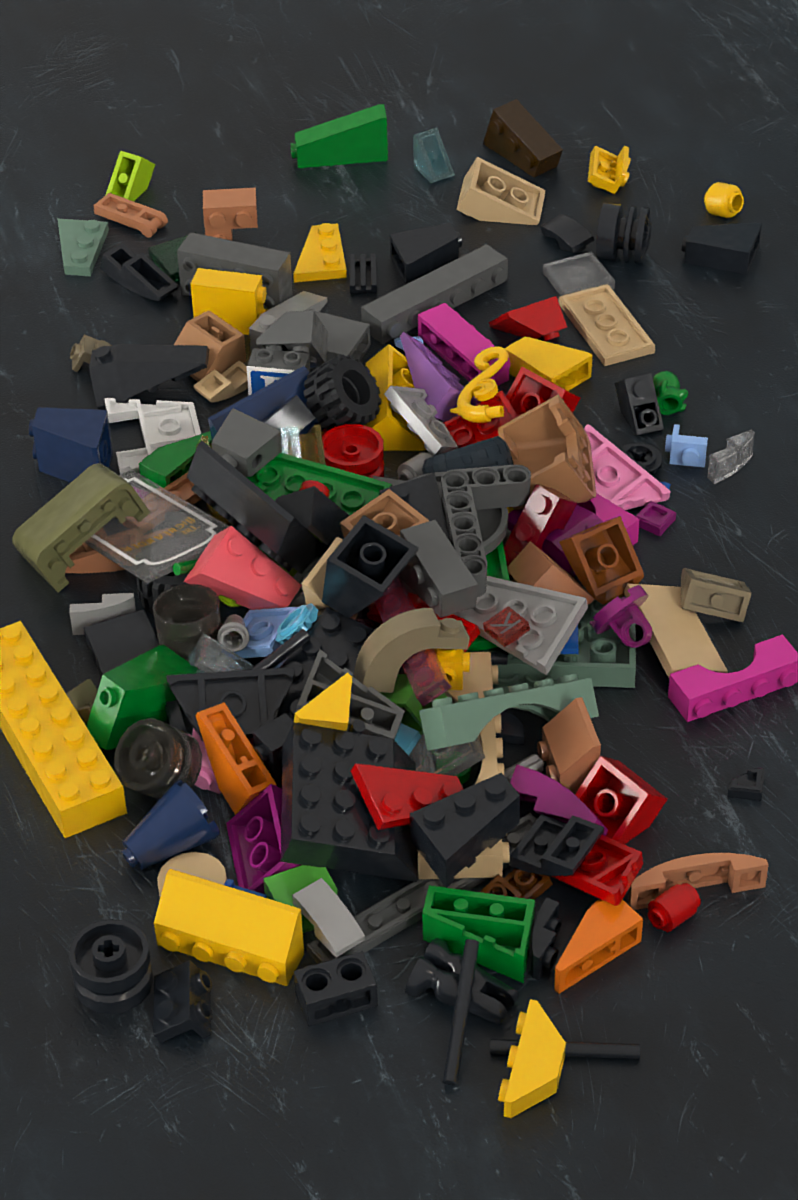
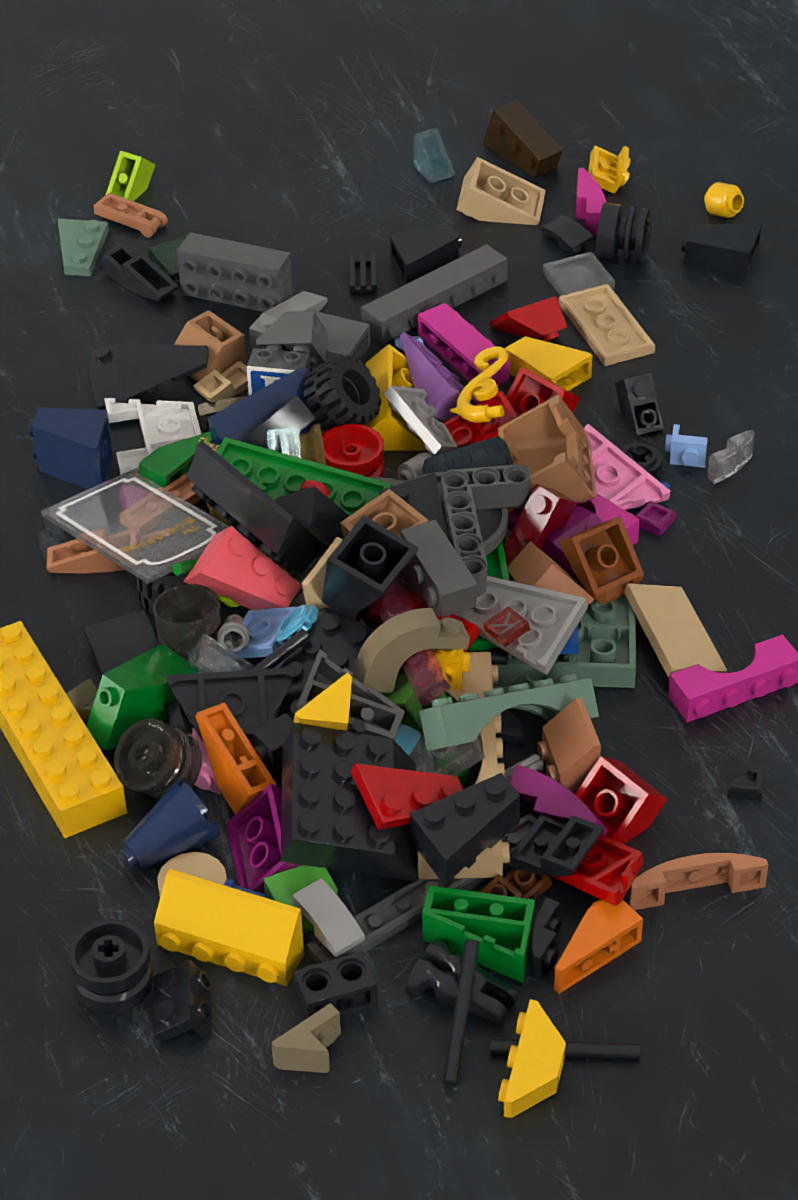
olive windscreen [12,463,151,592] -> none
light grey slope [69,593,136,635] -> none
dark tan bracket [70,334,112,372] -> none
yellow brick [190,268,267,335] -> none
nougat brick [203,188,258,241] -> none
dark grey torso [212,408,282,478] -> none
green slope [290,104,388,168] -> none
yellow wing [293,223,347,283] -> none
magenta tile [589,585,653,648] -> none
red brick [648,883,701,932] -> none
green animal [653,371,688,415] -> none
dark tan tile [681,568,752,622] -> none
none -> dark tan tile [198,396,245,417]
none -> dark tan slope [271,1003,341,1073]
none -> dark pink slope [576,168,606,235]

